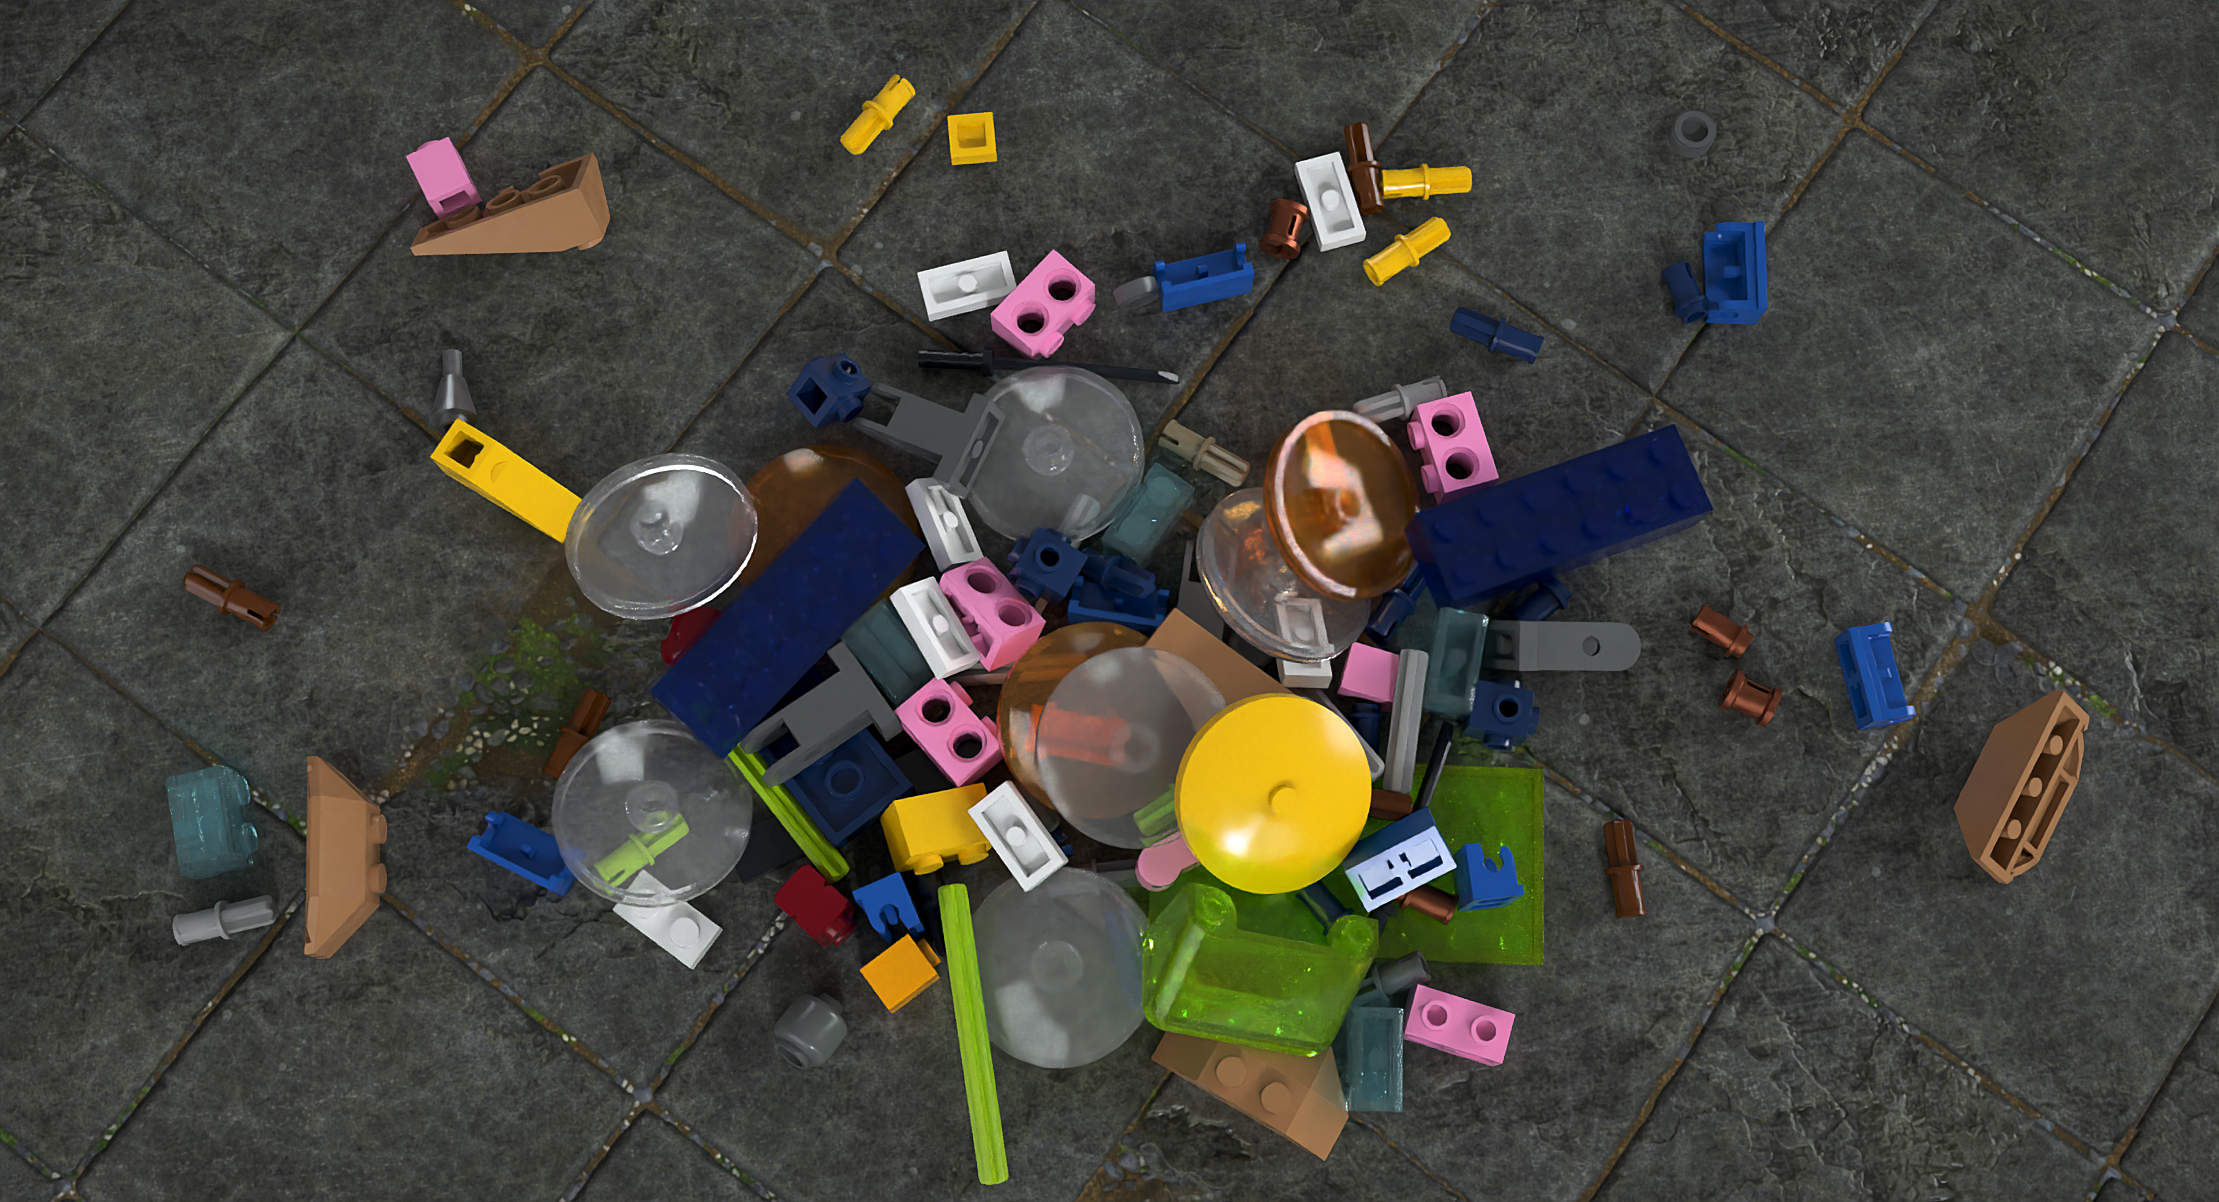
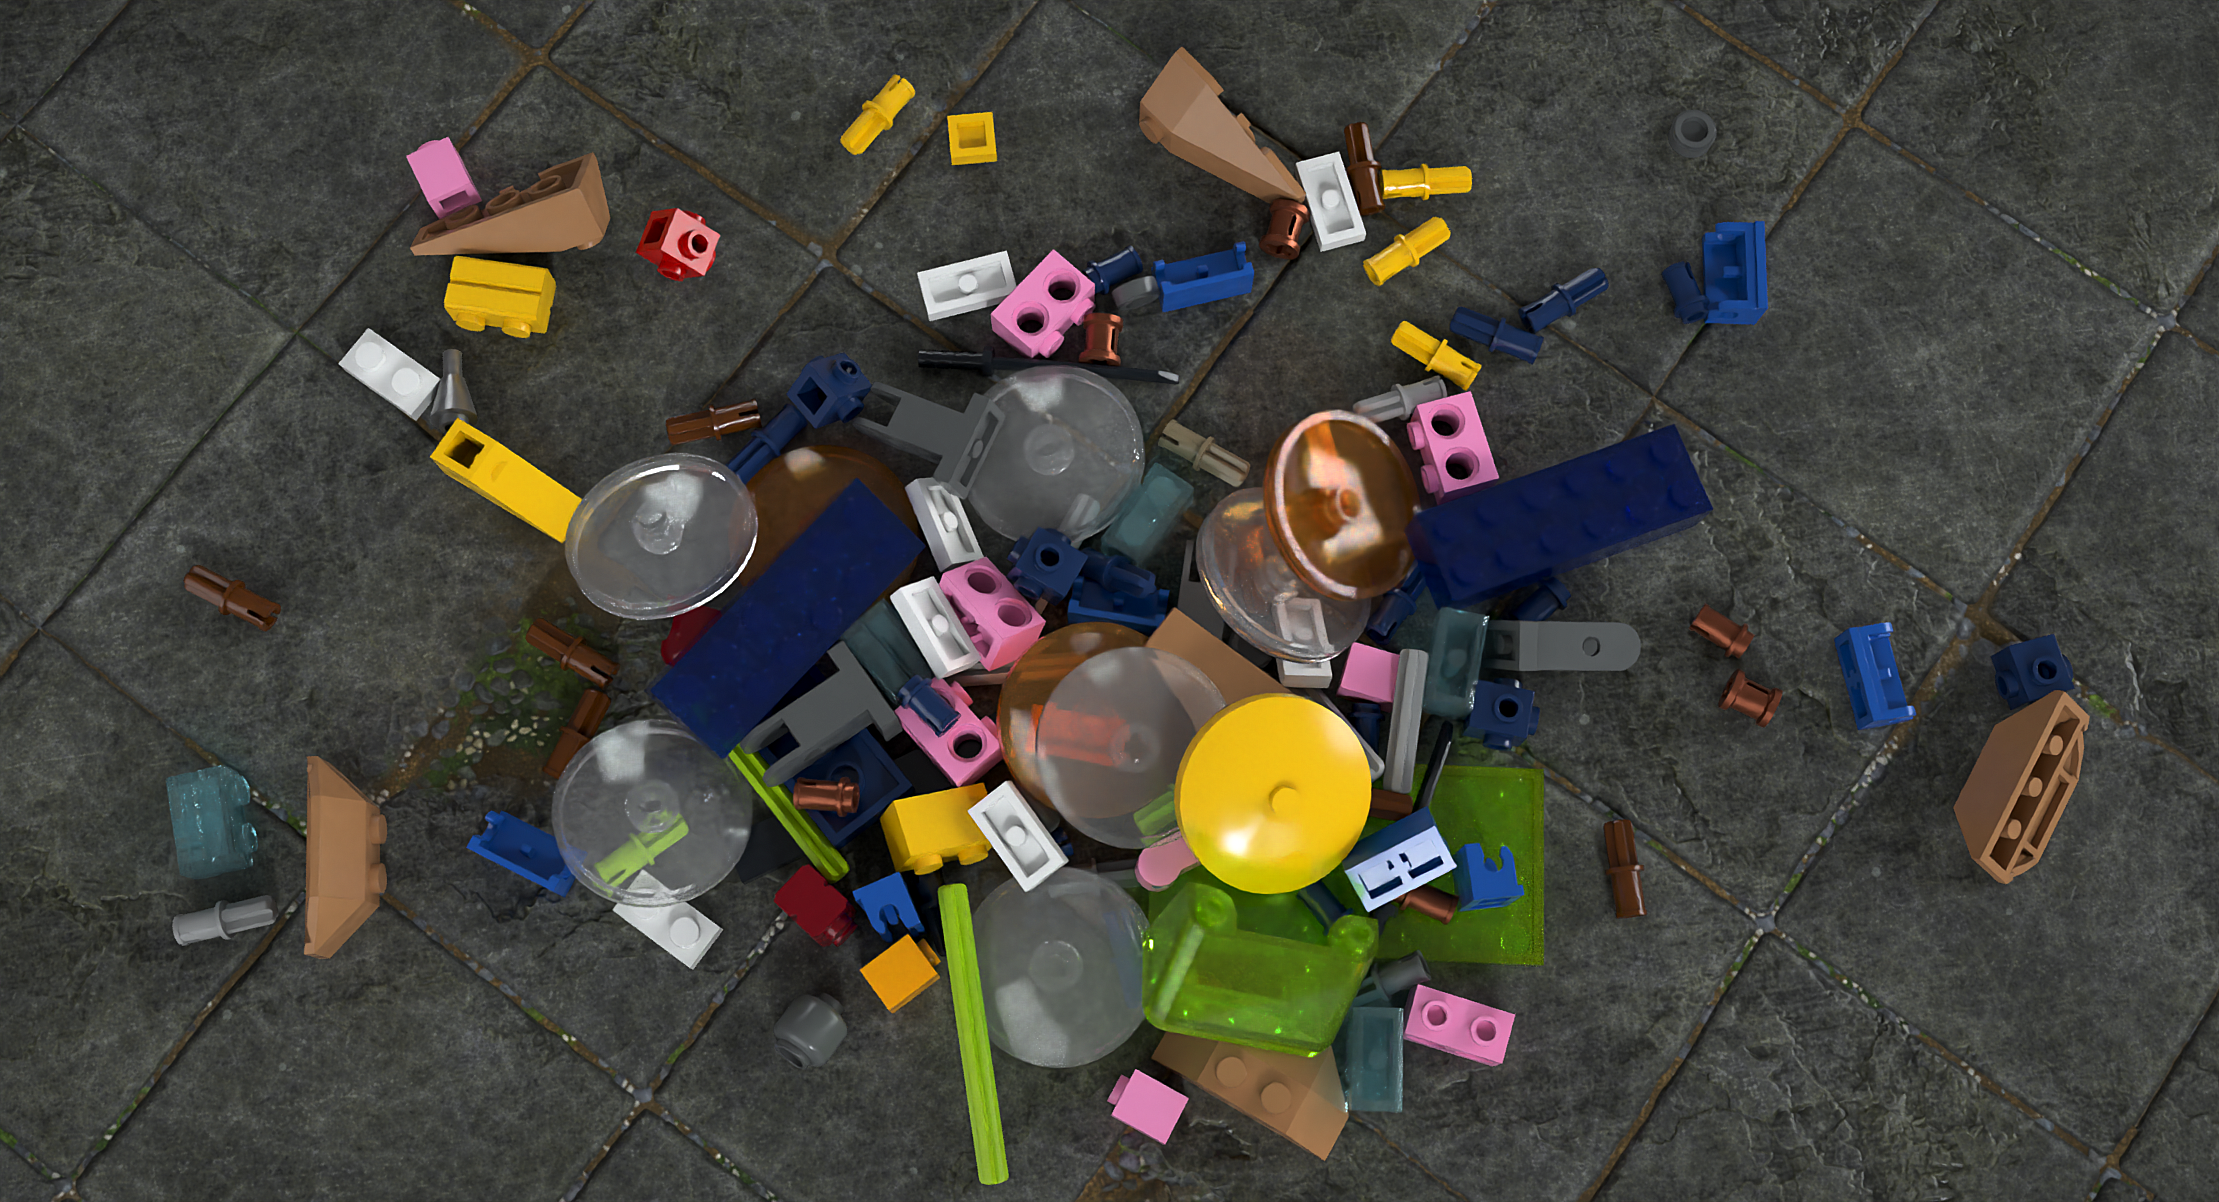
none -> white plate [338,328,441,421]
none -> yellow brick [444,256,556,338]
none -> reddish brown axle [525,618,620,691]
none -> red brick [636,208,720,281]
none -> reddish brown axle [666,398,762,445]
none -> dark blue axle [724,403,808,486]
none -> copper pin [793,777,860,817]
none -> dark blue pin [897,674,961,738]
none -> copper bush [1079,313,1123,367]
none -> dark blue pin [1081,245,1143,295]
none -> bright pink brick [1107,1069,1189,1145]
none -> medium nougat wedge [1139,47,1306,205]
none -> yellow axle [1391,321,1482,391]
none -> dark blue axle [1518,268,1609,334]
none -> dark blue brick [1990,634,2075,710]

